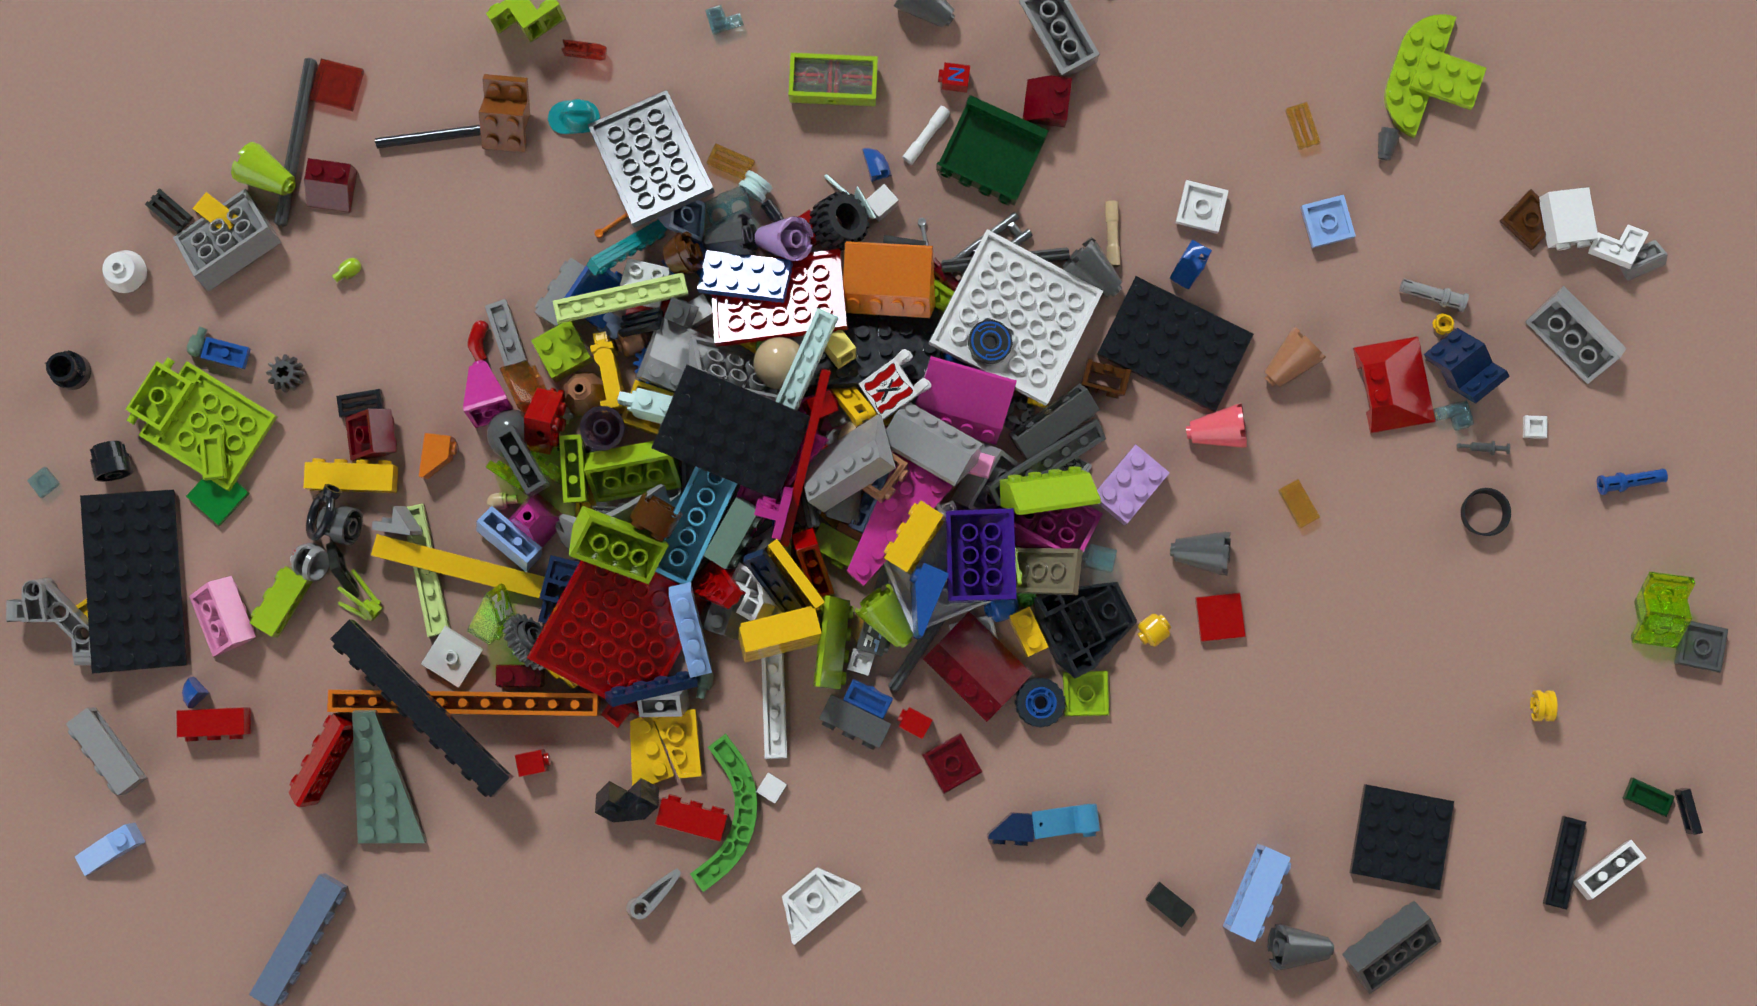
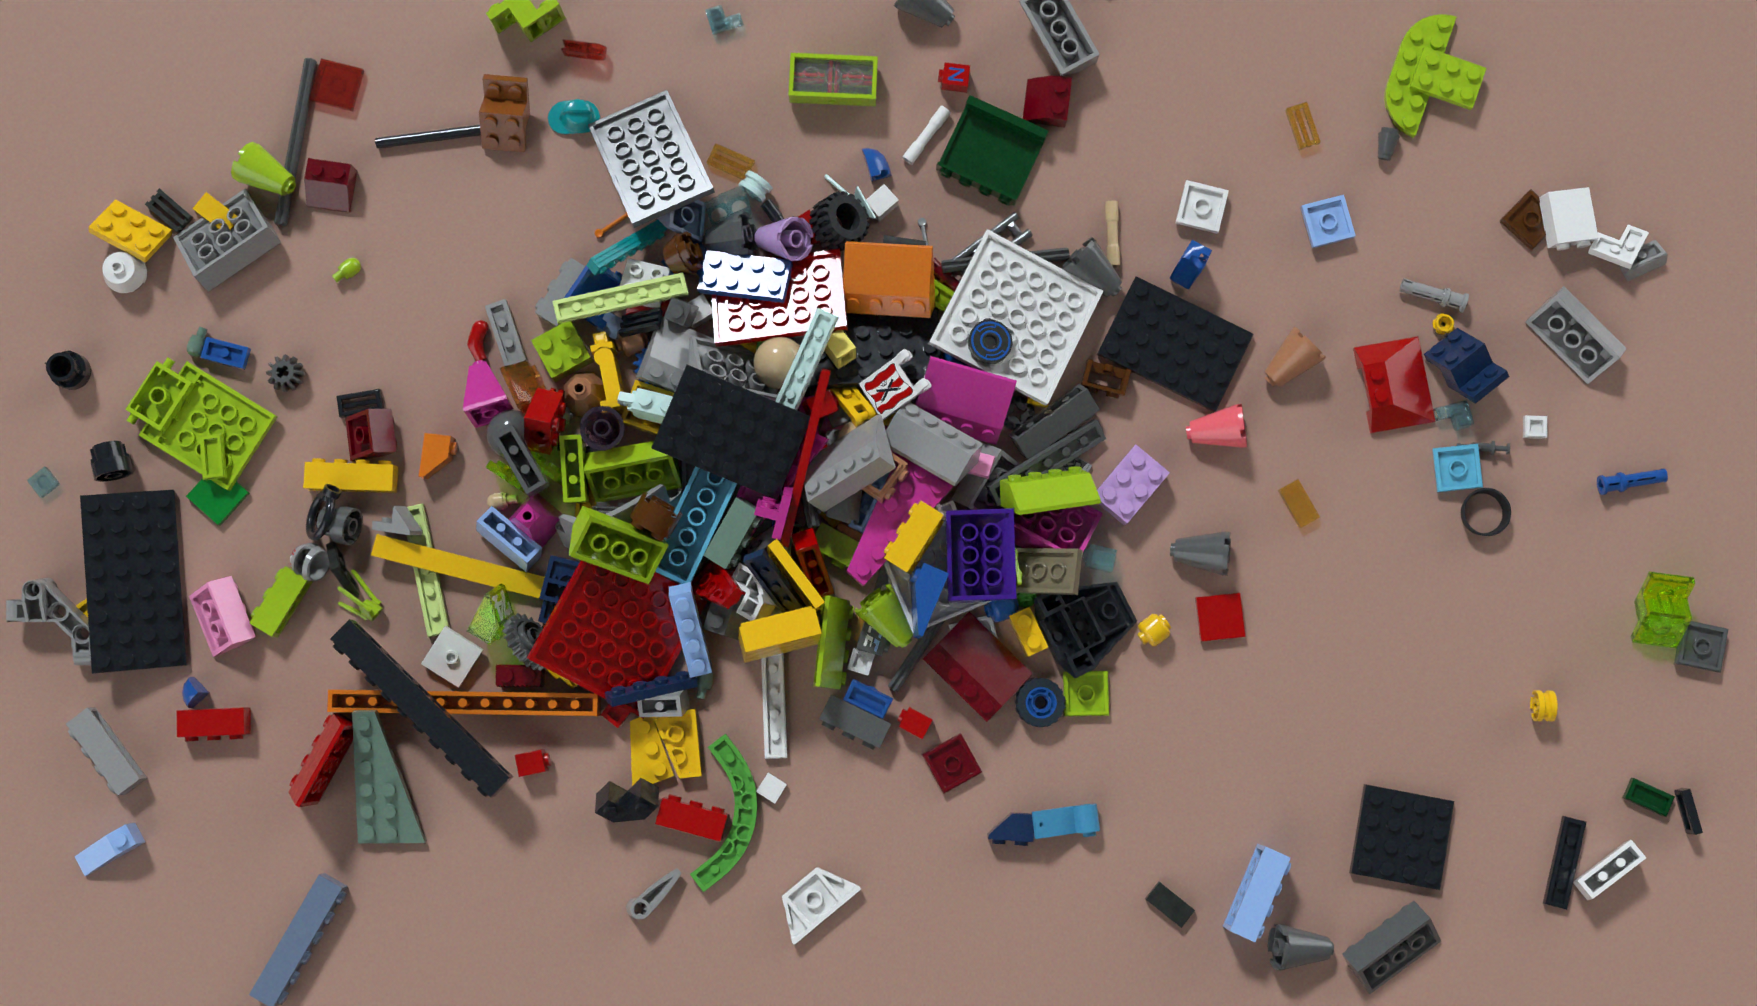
none -> yellow plate [88,199,172,263]
none -> medium azure tile [1432,444,1483,492]

